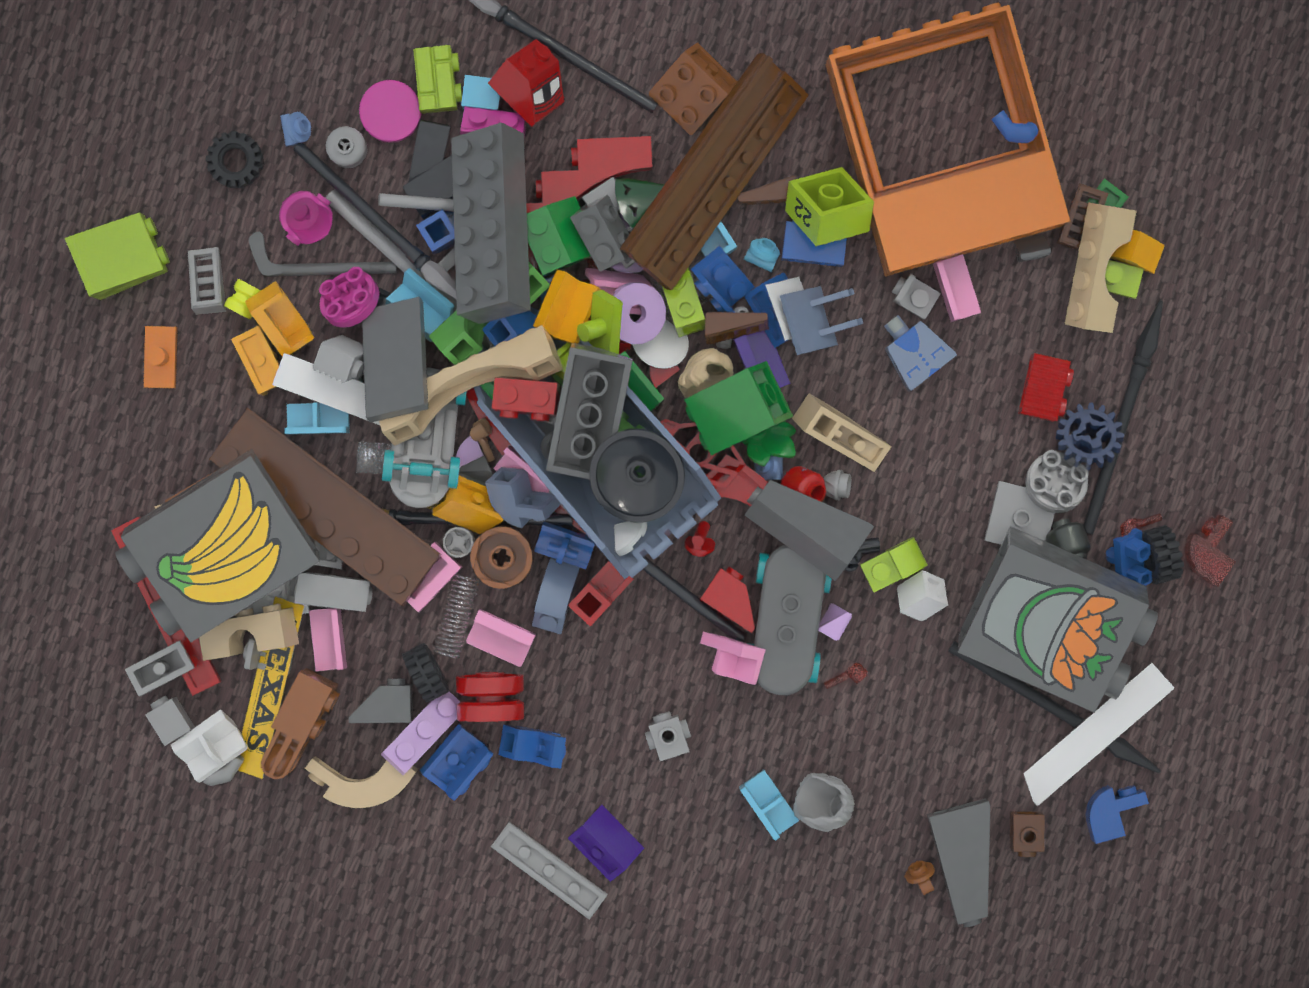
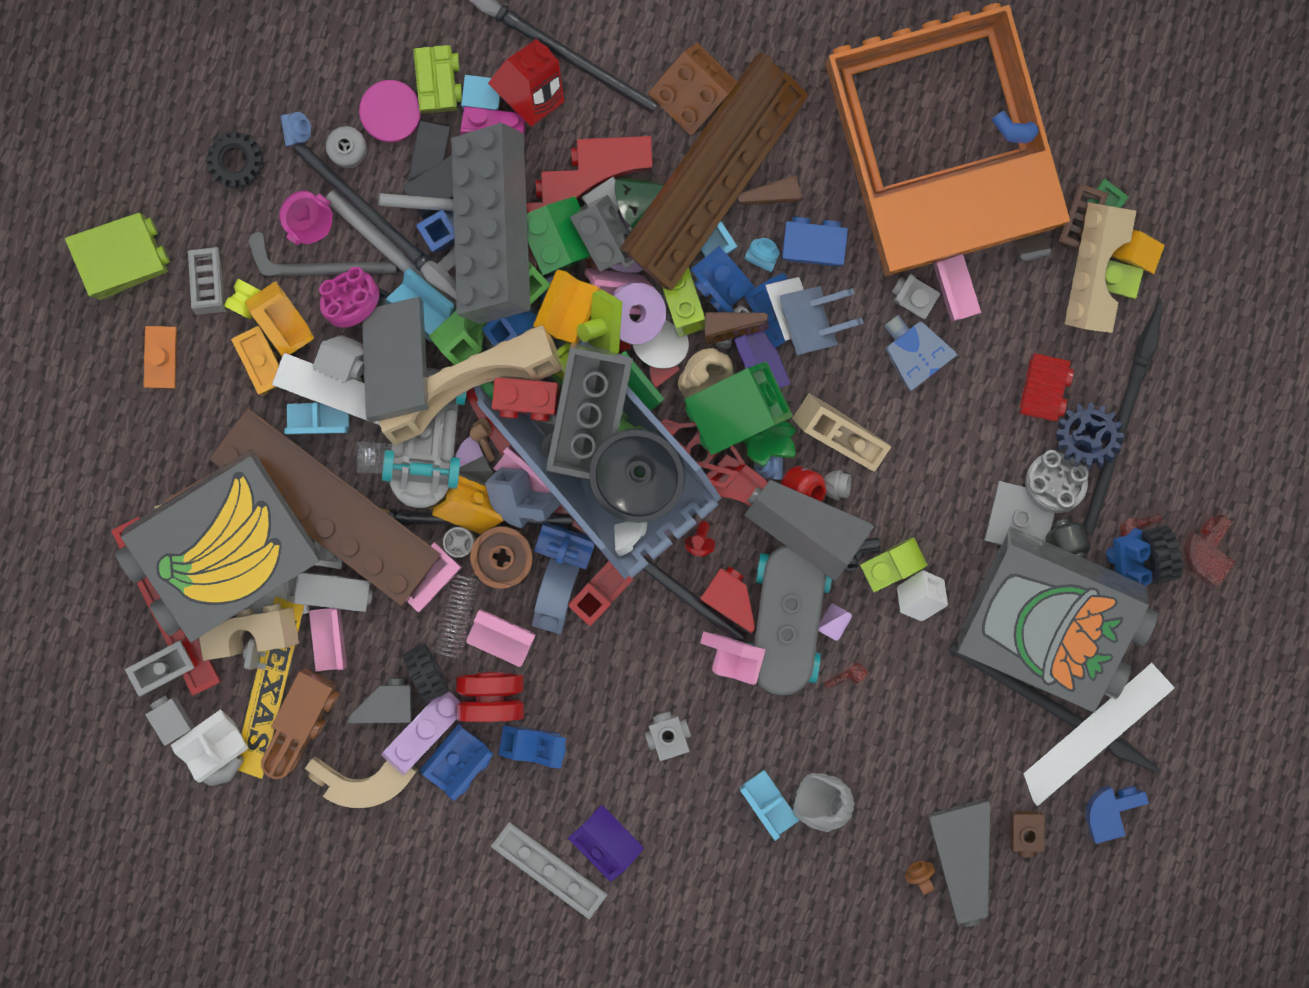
lime brick [785,167,874,246] -> none

